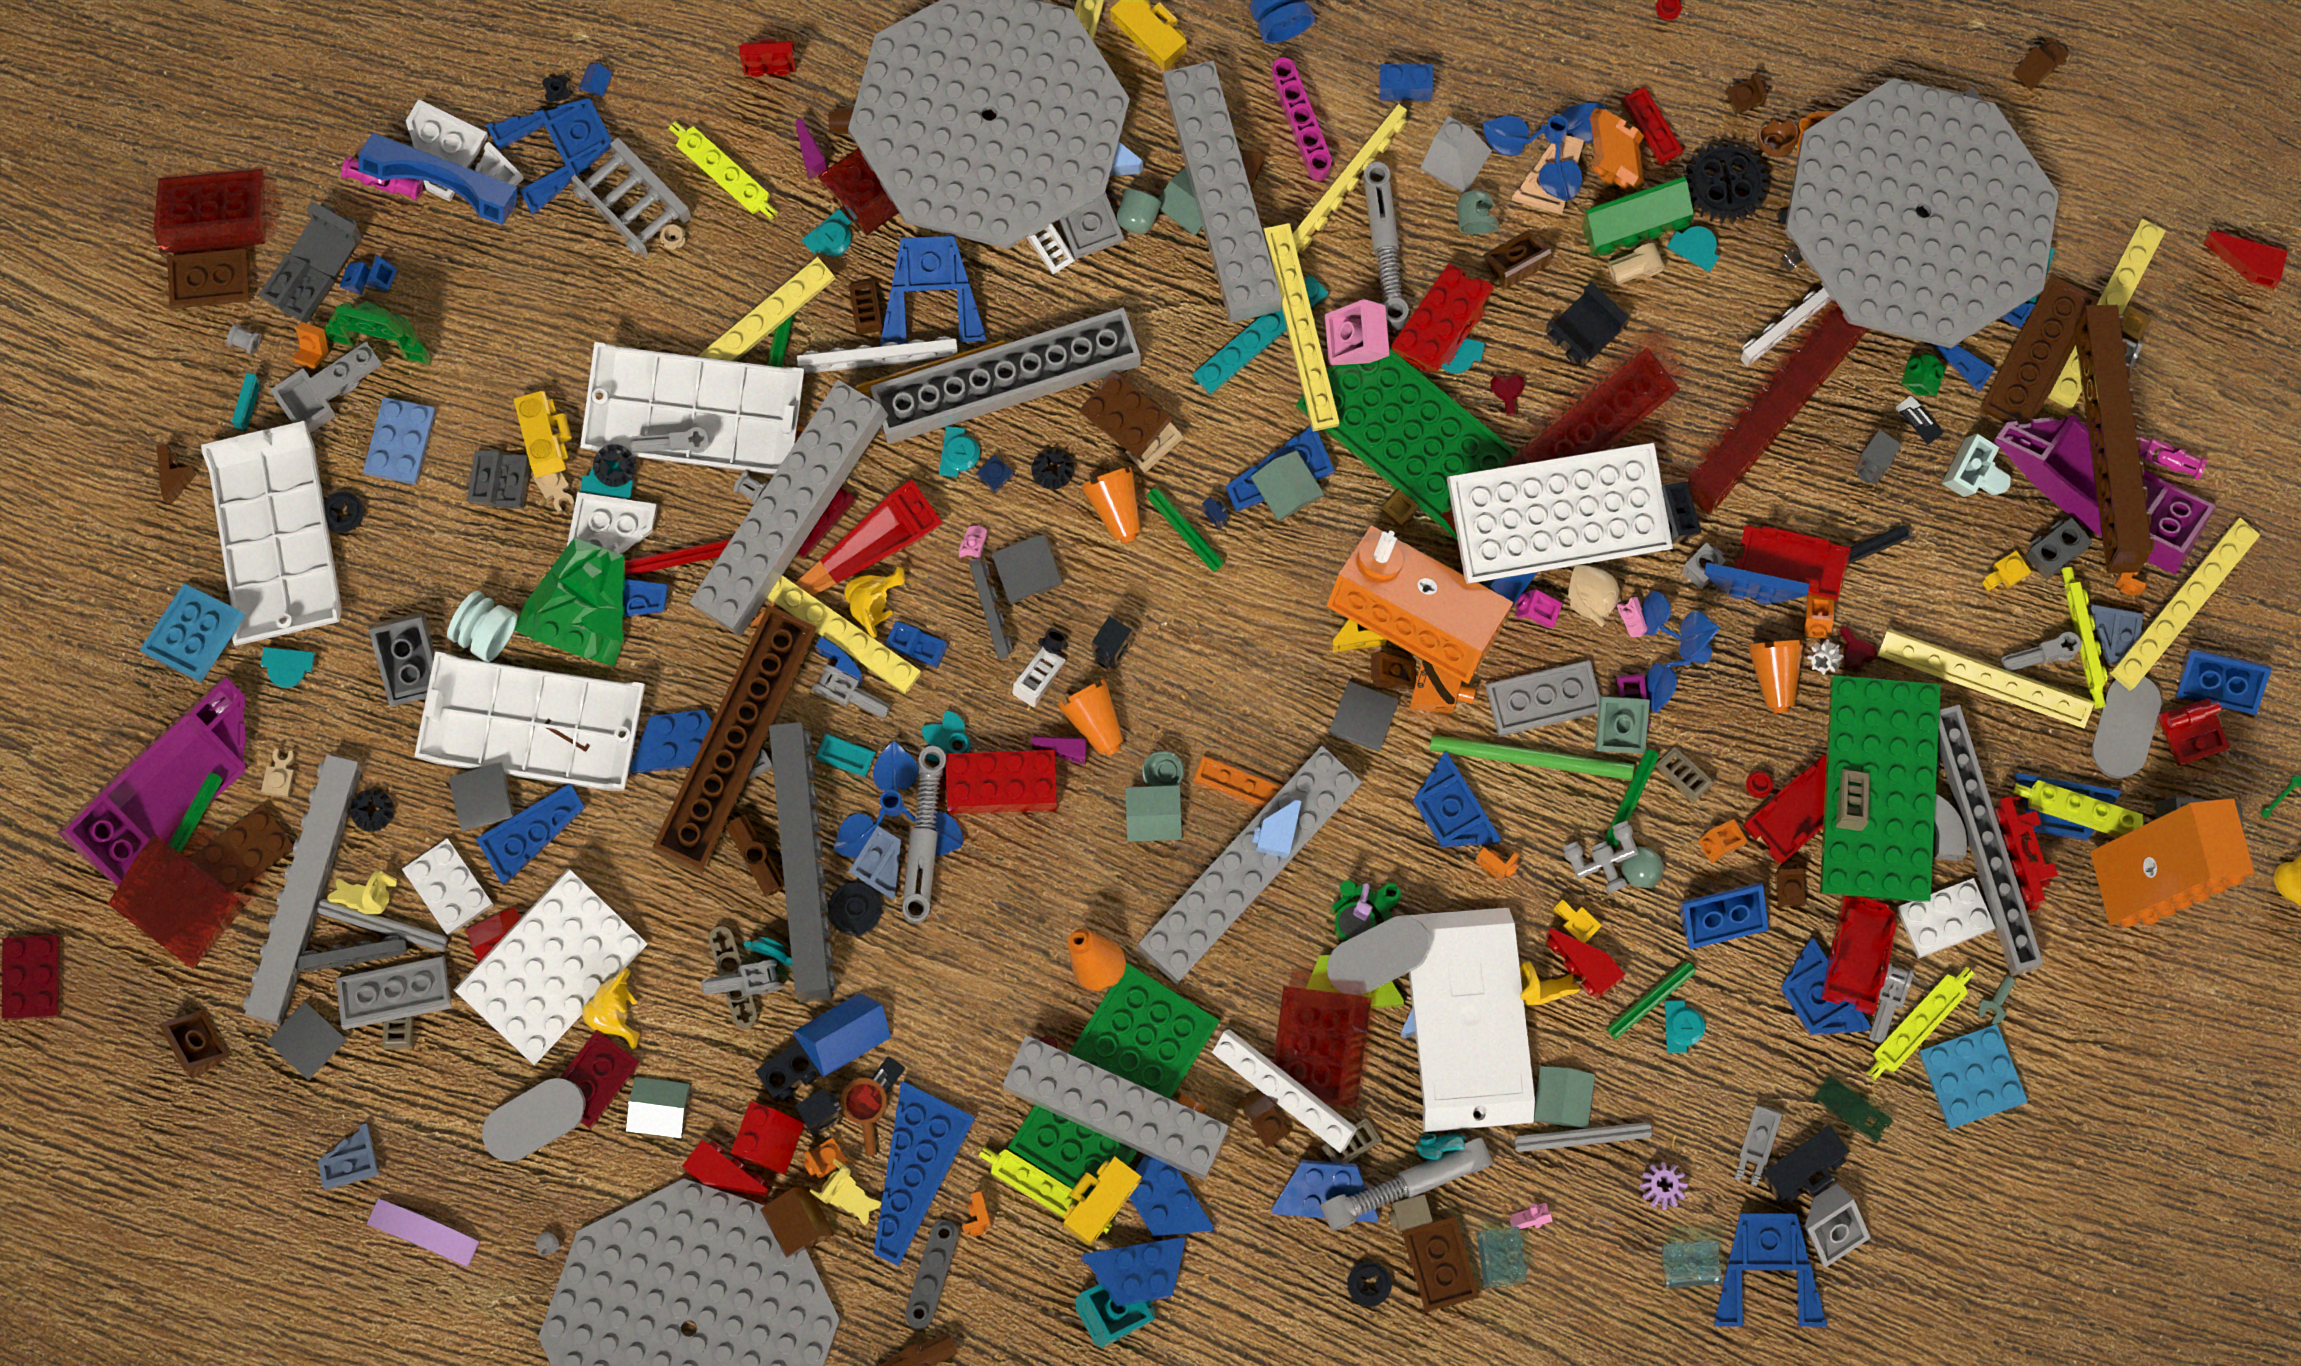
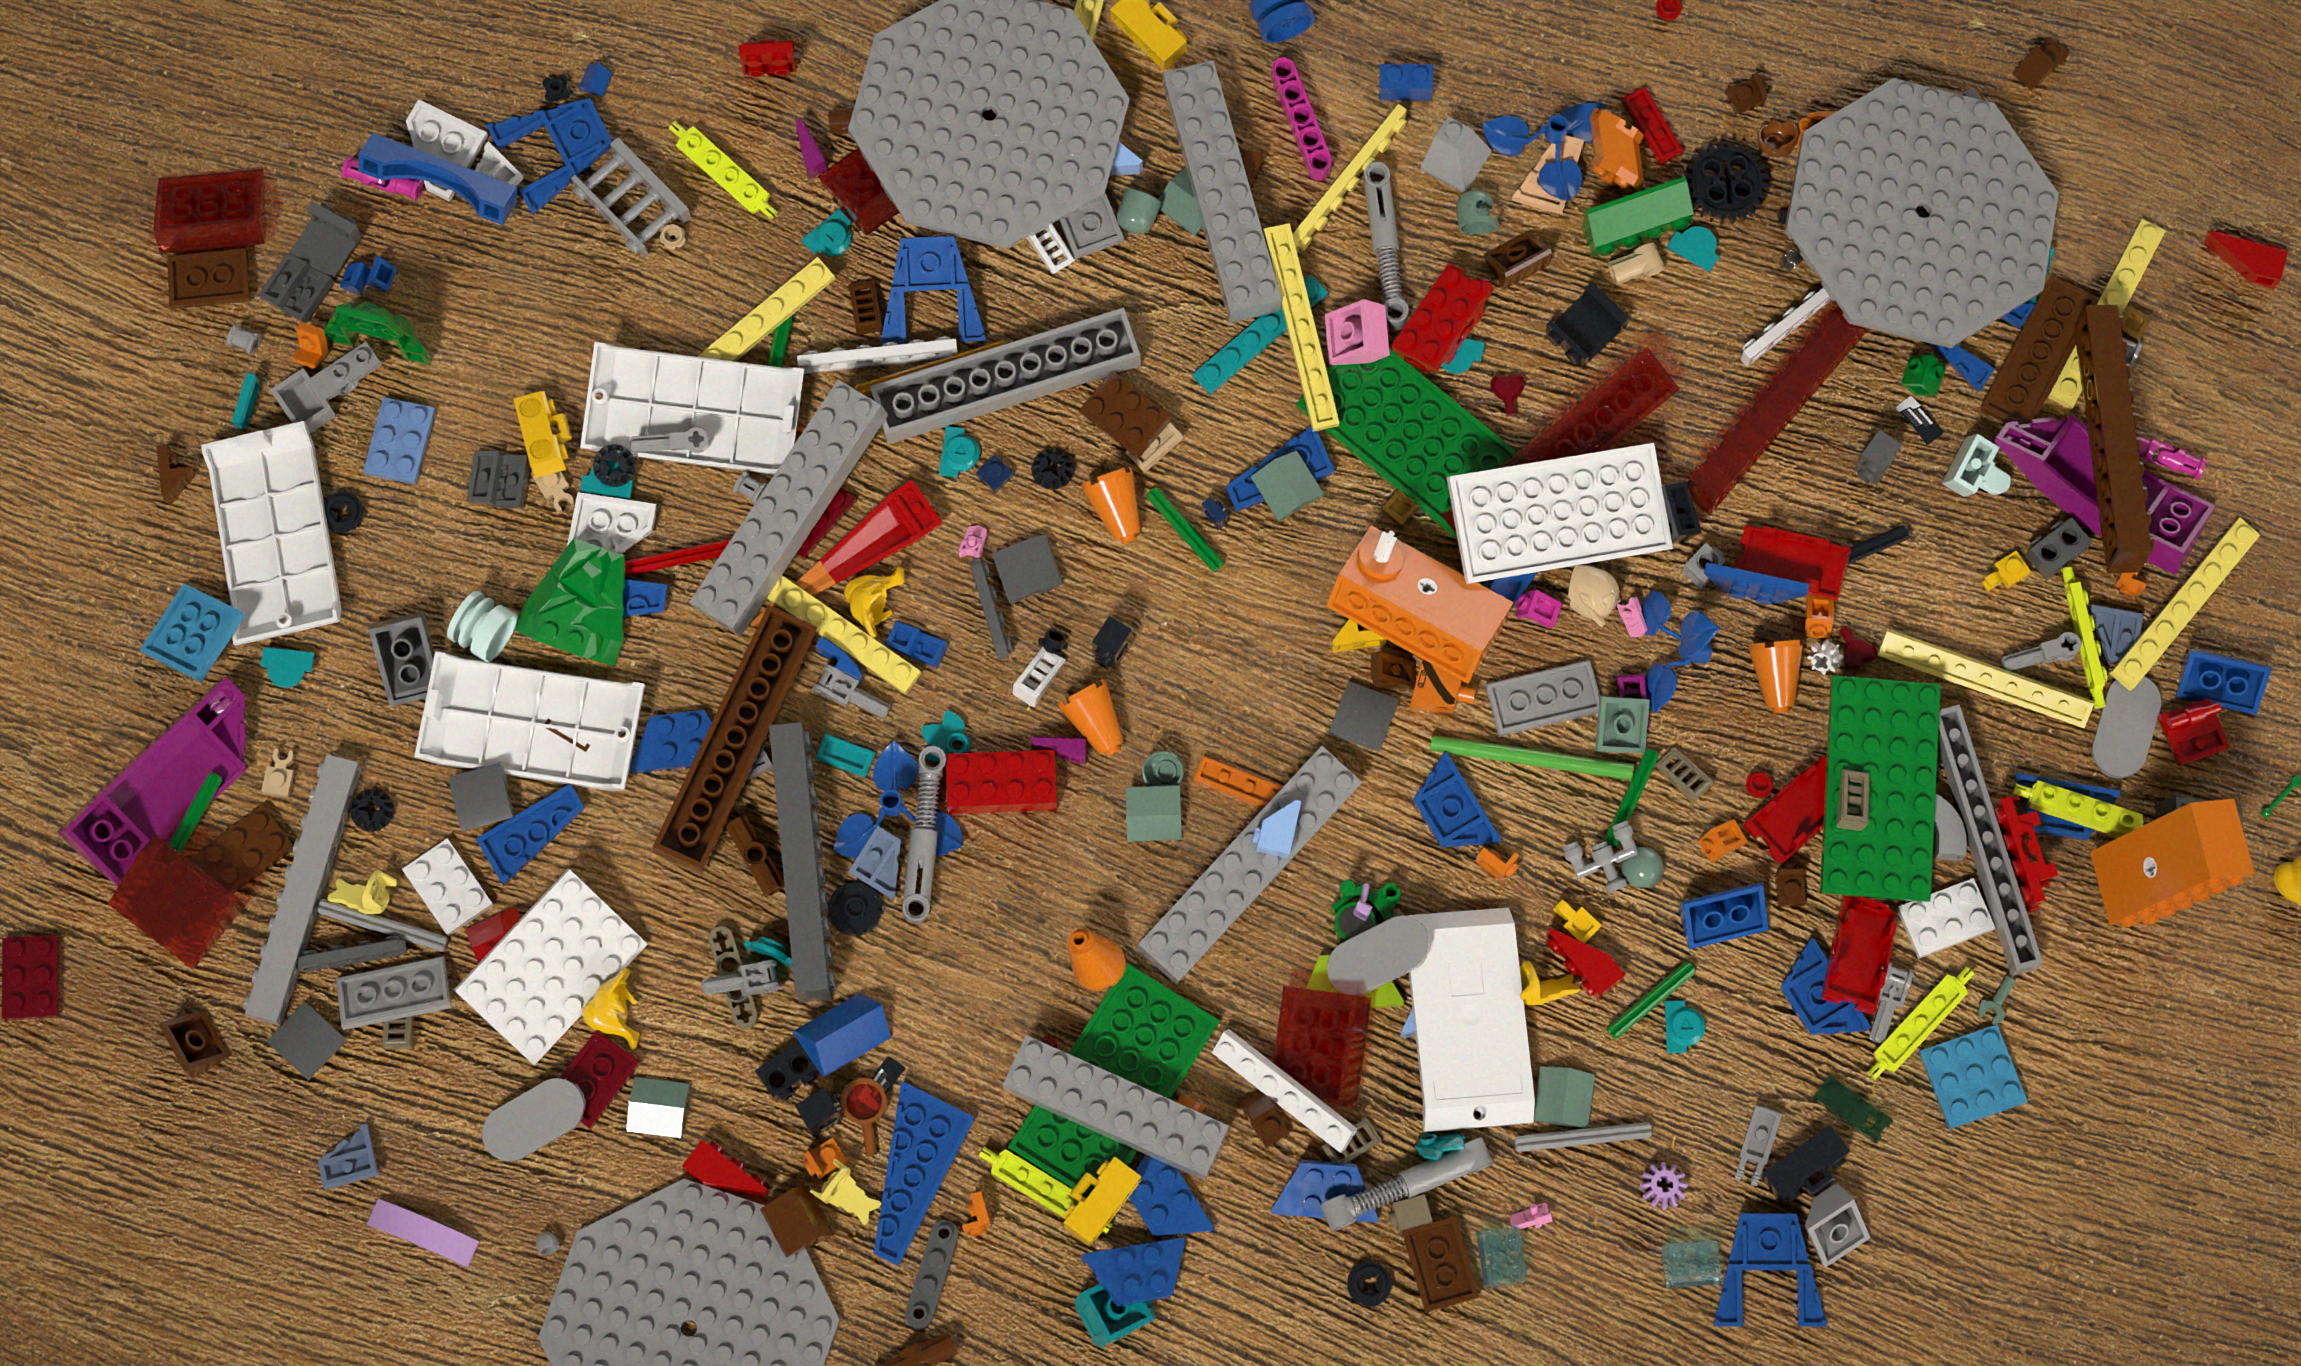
red slope [731,1101,805,1176] -> none

